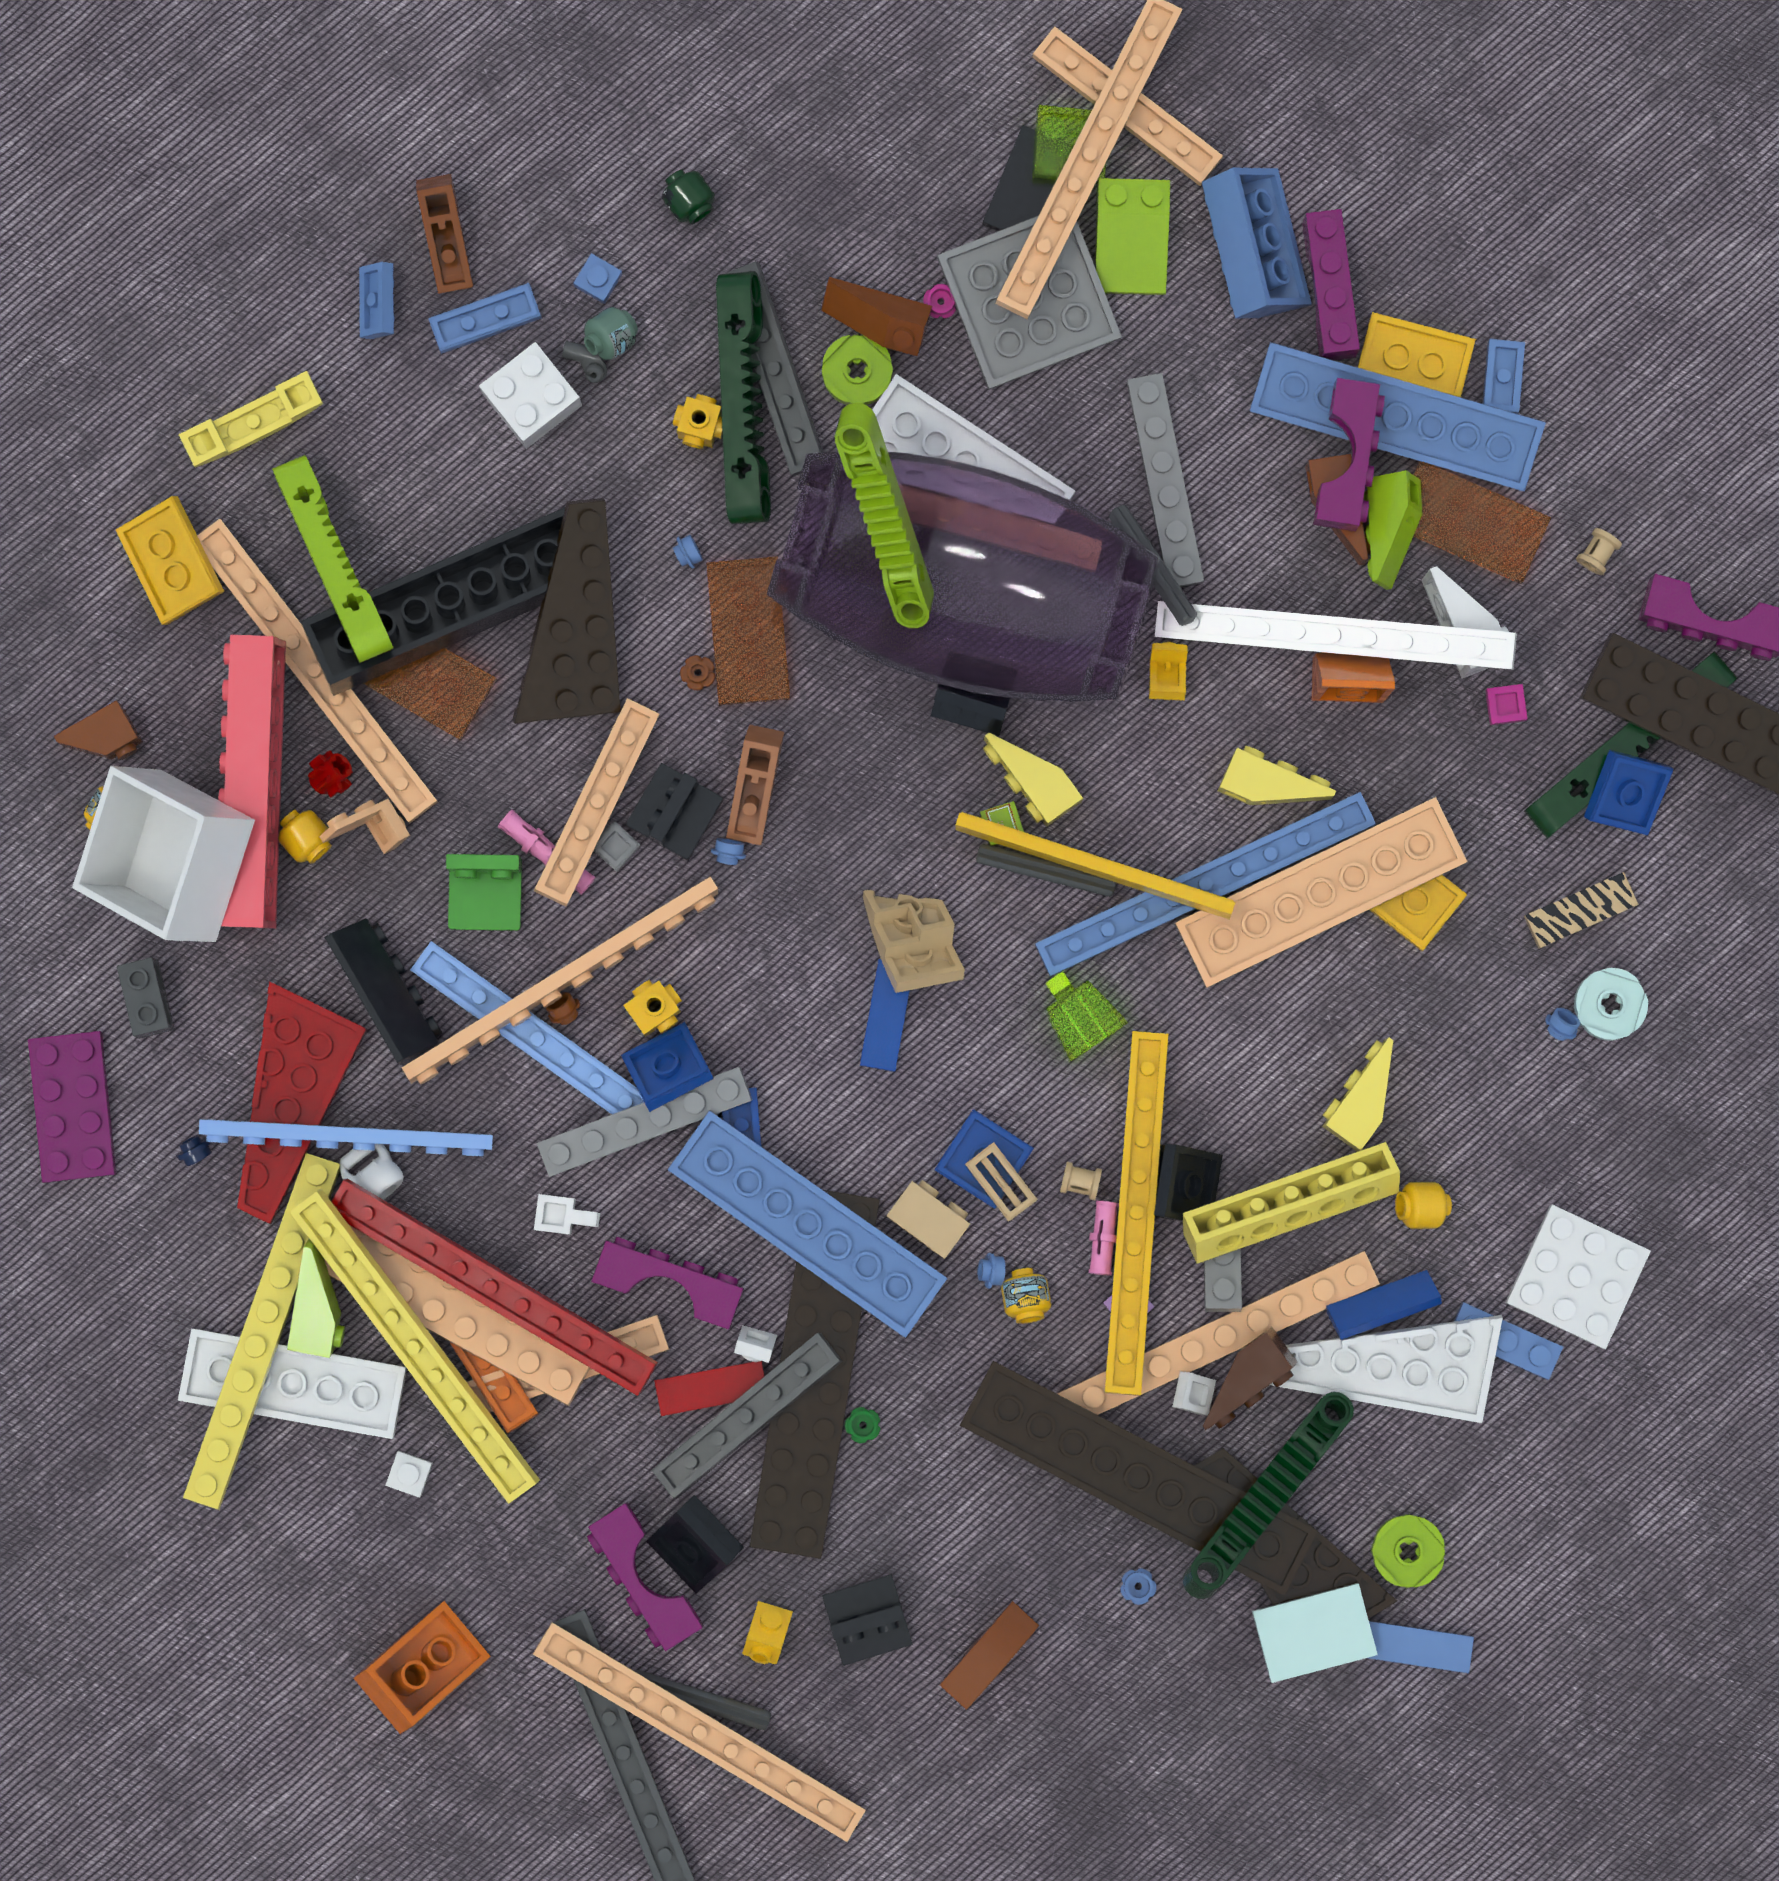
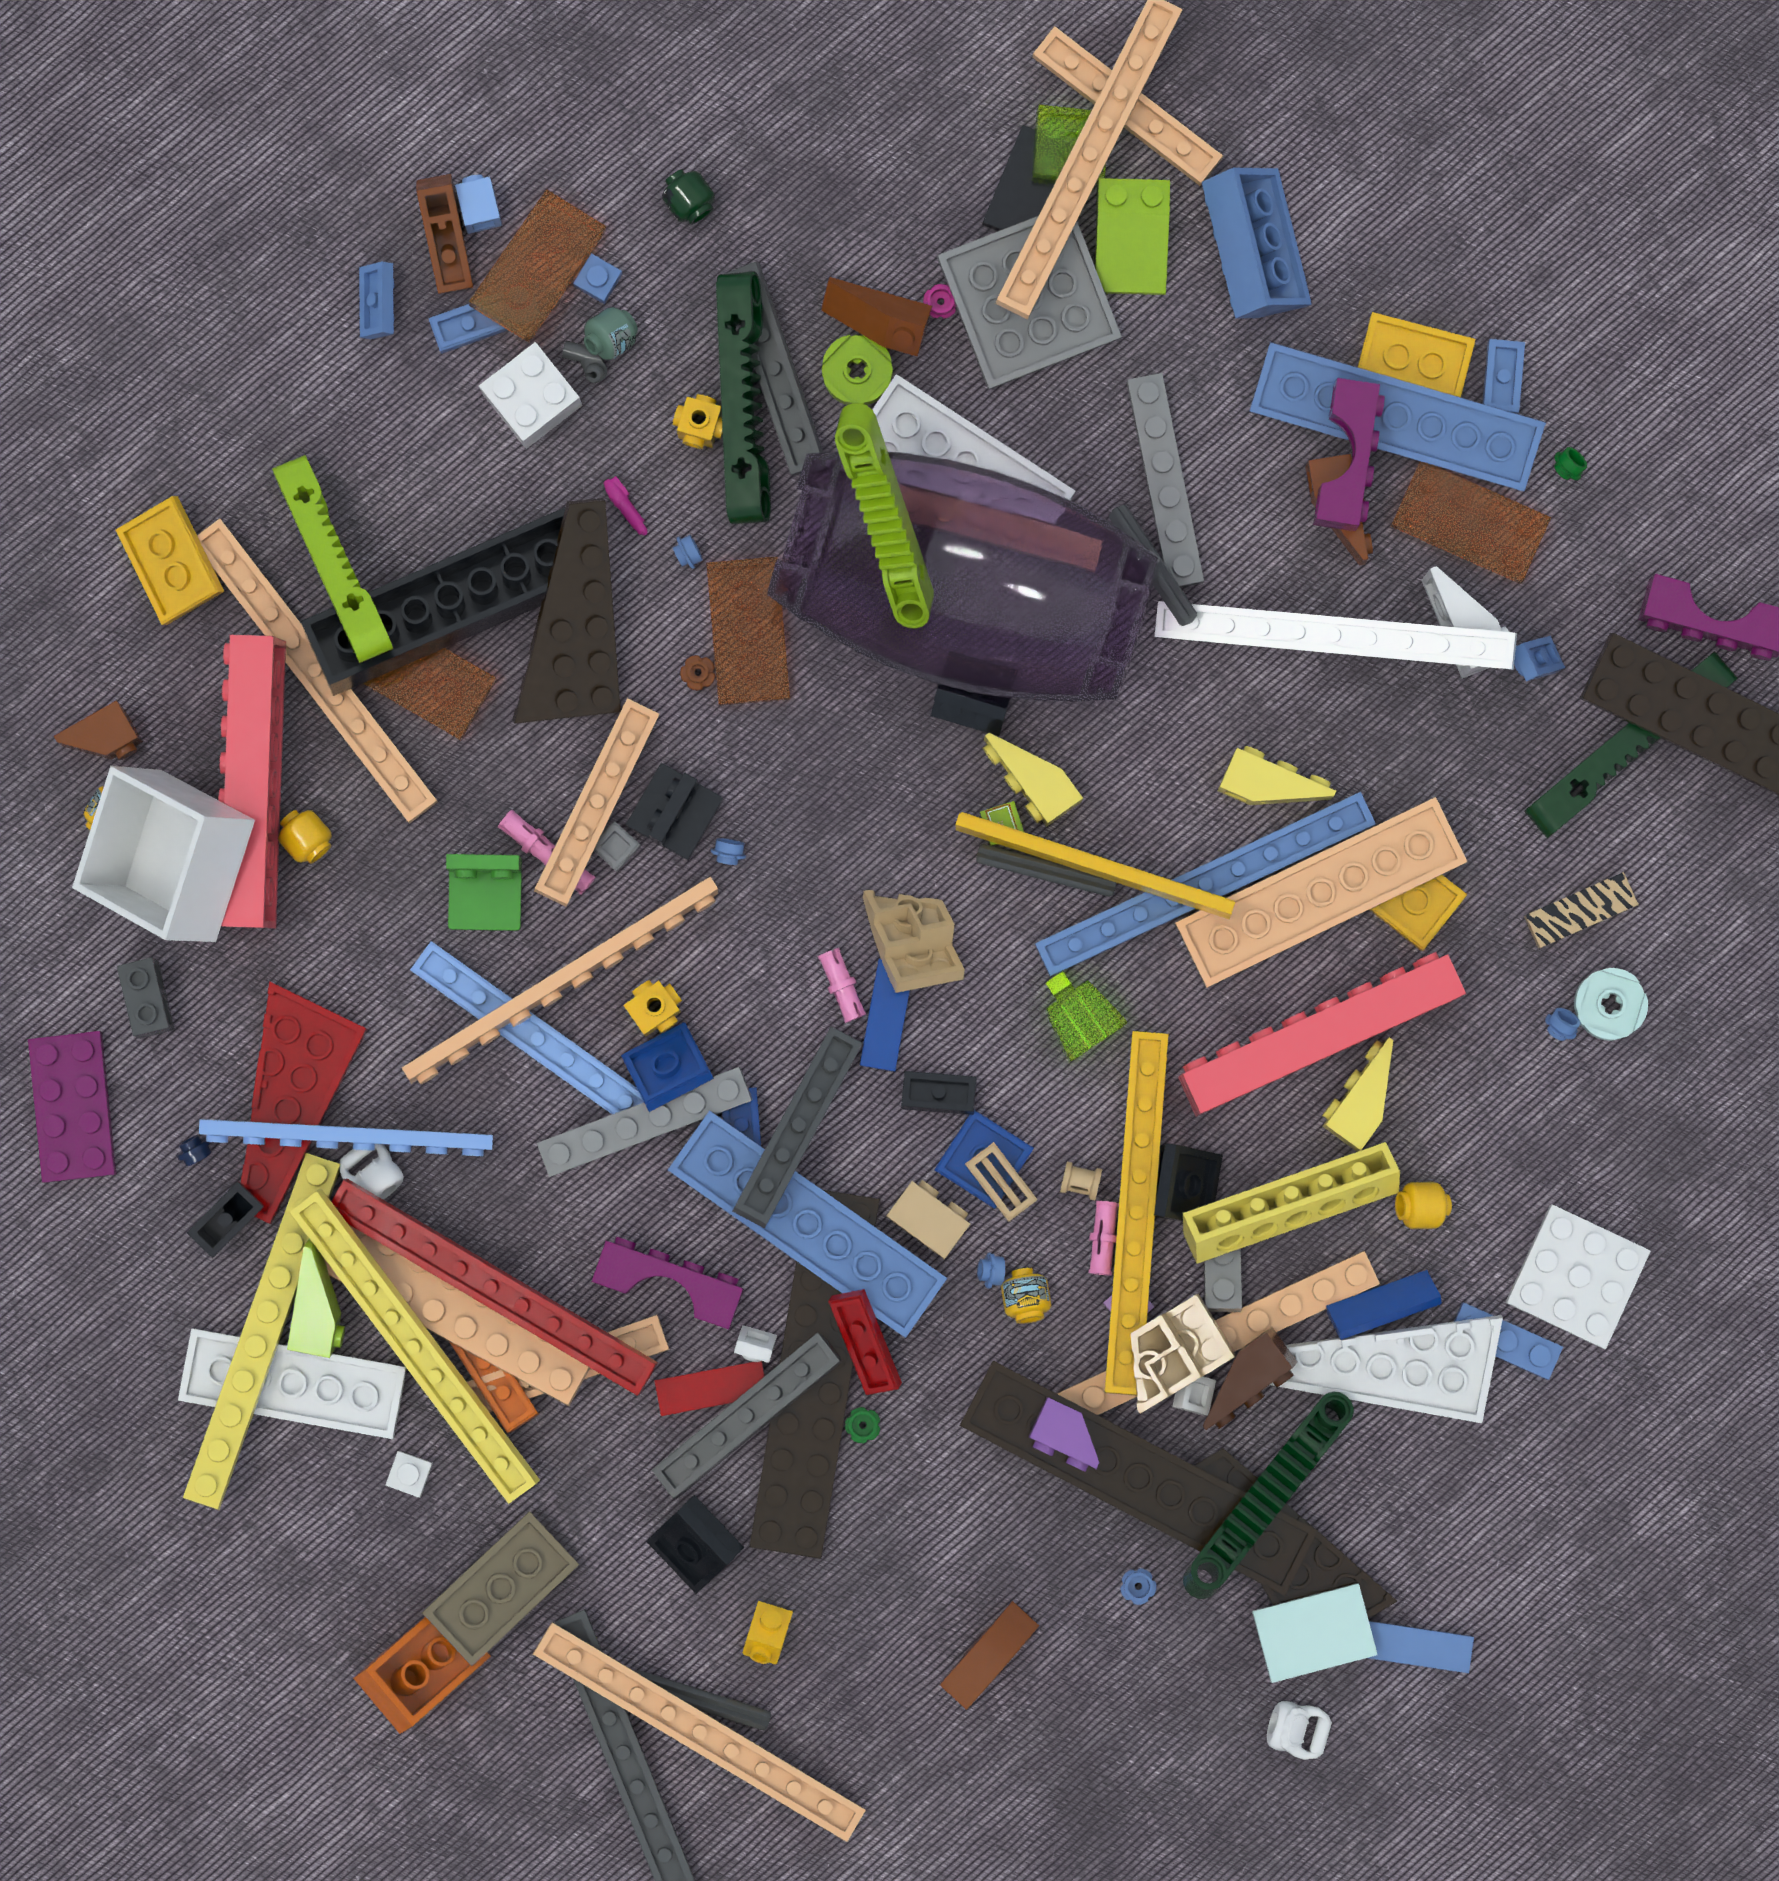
light yellow slope [179,371,323,467] -> none
red gear [308,750,353,798] -> none
light nougat bracket [319,799,410,854] -> none
black slope [324,918,443,1066] -> none
white plate [534,1194,601,1235] -> none
dark orange plate [546,992,580,1025] -> none
magenta arch [587,1502,704,1652] -> none
nougat slope [726,725,784,845] -> none
black bracket [822,1574,913,1666] -> none
yellow bracket [1149,642,1188,701] -> none
magenta arch [1302,209,1360,360] -> none
orange slope [1311,652,1395,703] -> none
lime slope [1364,470,1422,590] -> none
lime plate [1371,1514,1445,1588] -> none
dark pink plate [1485,684,1527,726] -> none
tan bush [1576,528,1622,575] -> none
blue tile [1584,750,1674,835] -> none
none -> black slope [187,1181,264,1258]
none -> dark tan plate [422,1511,579,1666]
none -> light blue brick [455,175,502,234]
none -> clear orange tile [469,189,606,343]
none -> dark pink piece [604,476,648,536]
none -> dark grey plate [732,1026,863,1228]
none -> bright pink pin [818,948,867,1023]
none -> red tile [828,1289,902,1395]
none -> black plate [901,1071,977,1115]
none -> medium lavender slope [1028,1397,1099,1472]
none -> tan slope [1130,1294,1236,1414]
none -> coral brick [1178,952,1466,1116]
none -> white piece [1266,1701,1332,1760]
none -> medium blue plate [1514,636,1565,682]
none -> green plate [1554,447,1587,480]

